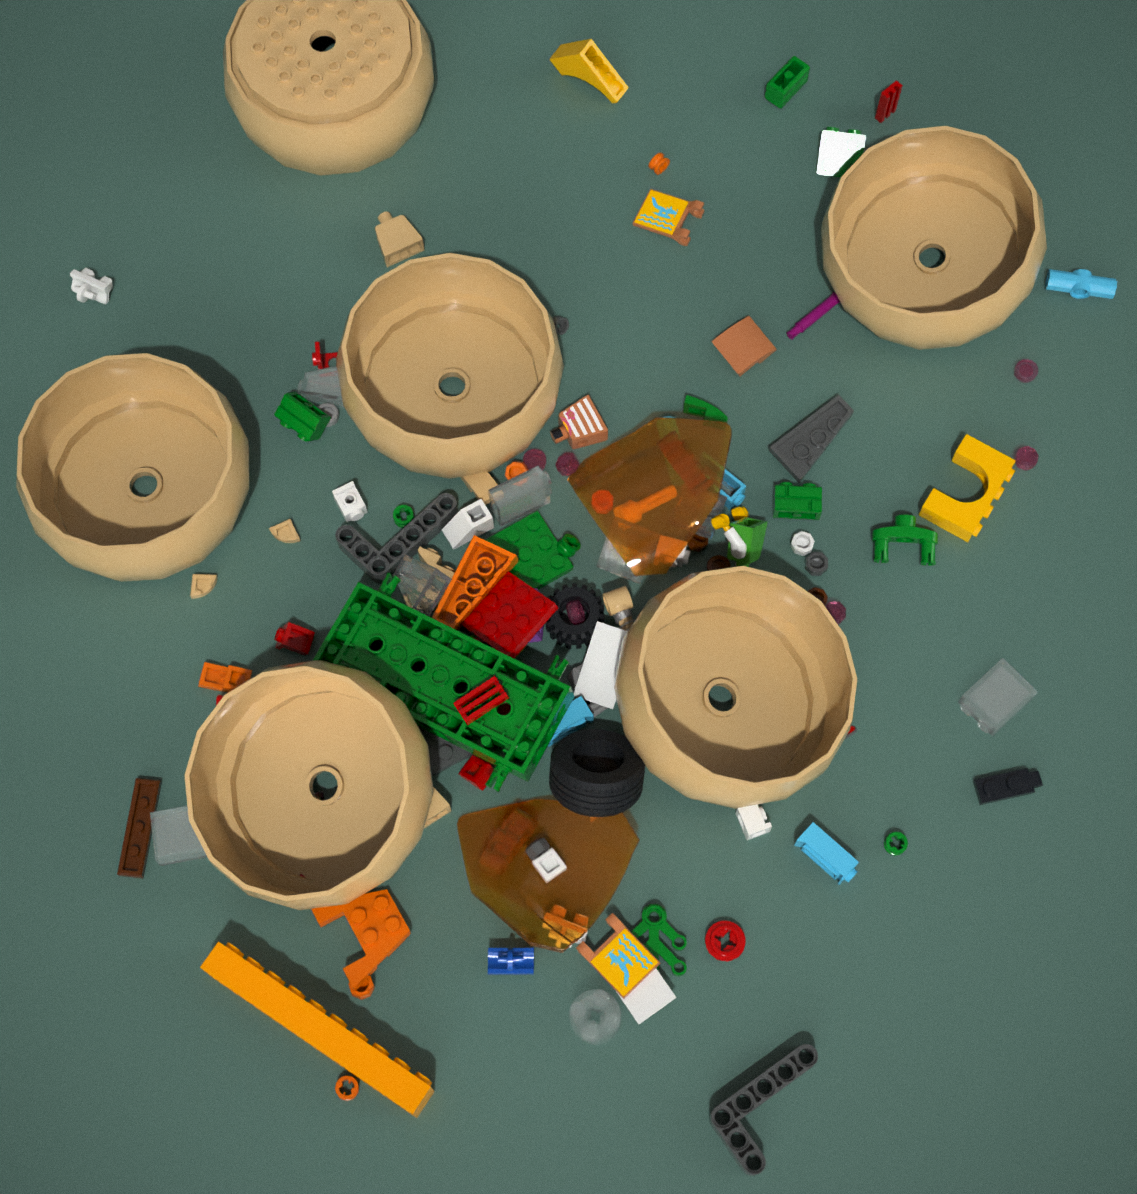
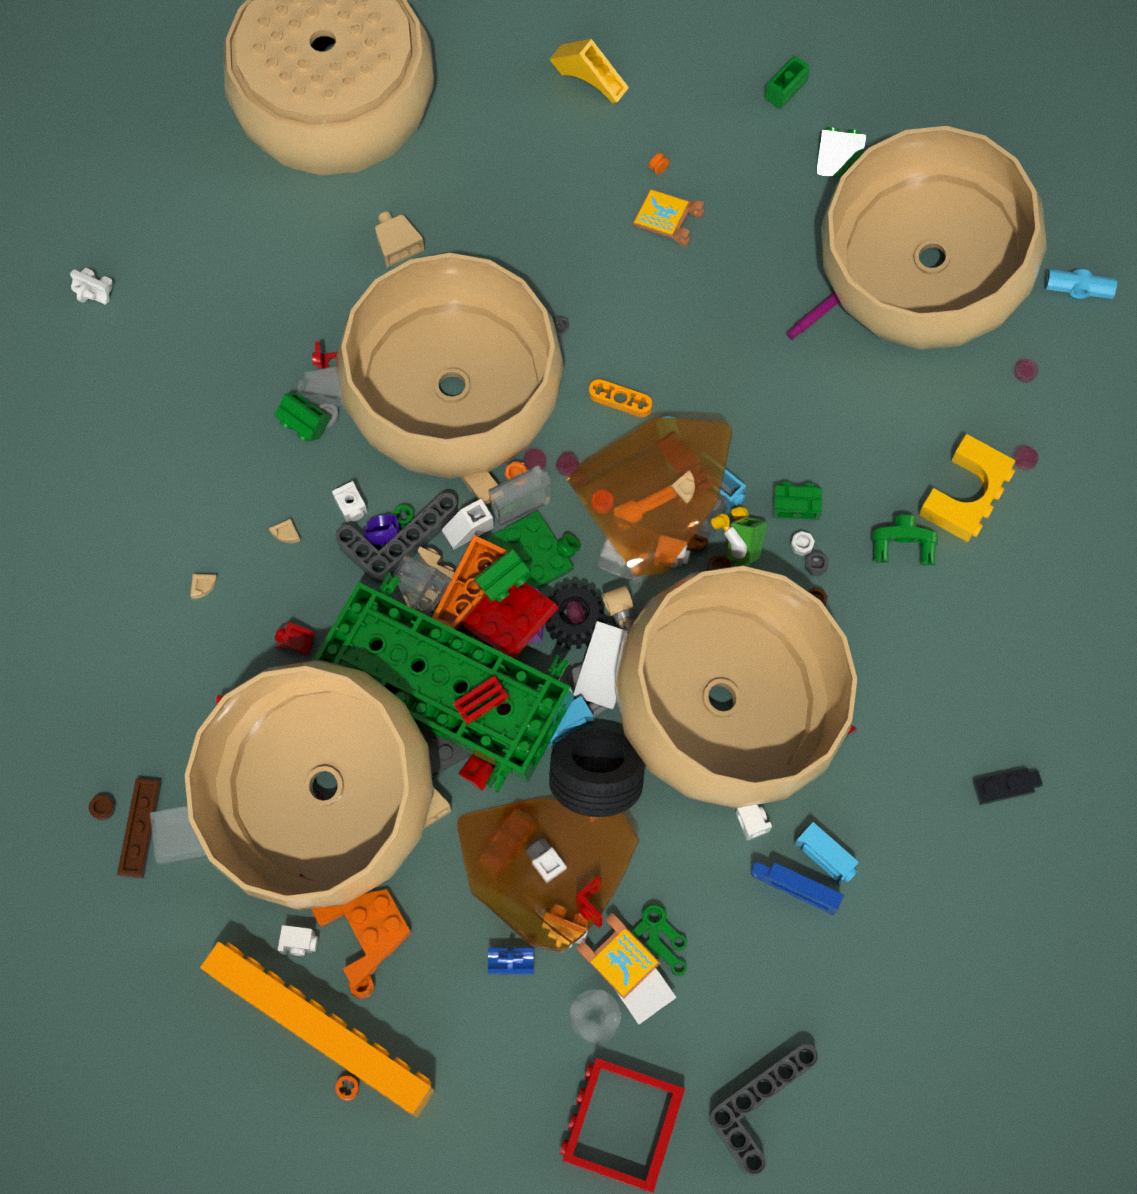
tan container [16,353,249,582] -> none
orange slope [198,662,252,692] -> none
nougat torso [550,395,608,449] -> none
green slope [683,395,728,431] -> none
red gear [705,921,746,962] -> none
nougat slope [711,316,777,377] -> none
dark grey wing [769,395,854,483] -> none
clear pink tile [825,602,846,625] -> none
red tile [875,80,903,123] -> none
green bush [884,832,908,856] -> none
clear brick [958,658,1038,736] -> none
none -> reddish brown tile [89,795,115,821]
none -> white brick [278,925,318,956]
none -> dark purple hair [363,514,400,545]
none -> green brick [474,549,530,603]
none -> red window [560,1058,685,1194]
none -> red bracket [576,876,603,928]
none -> light orange beam [589,379,652,417]
none -> tan tile [671,470,695,505]
none -> blue hinge [751,862,844,915]

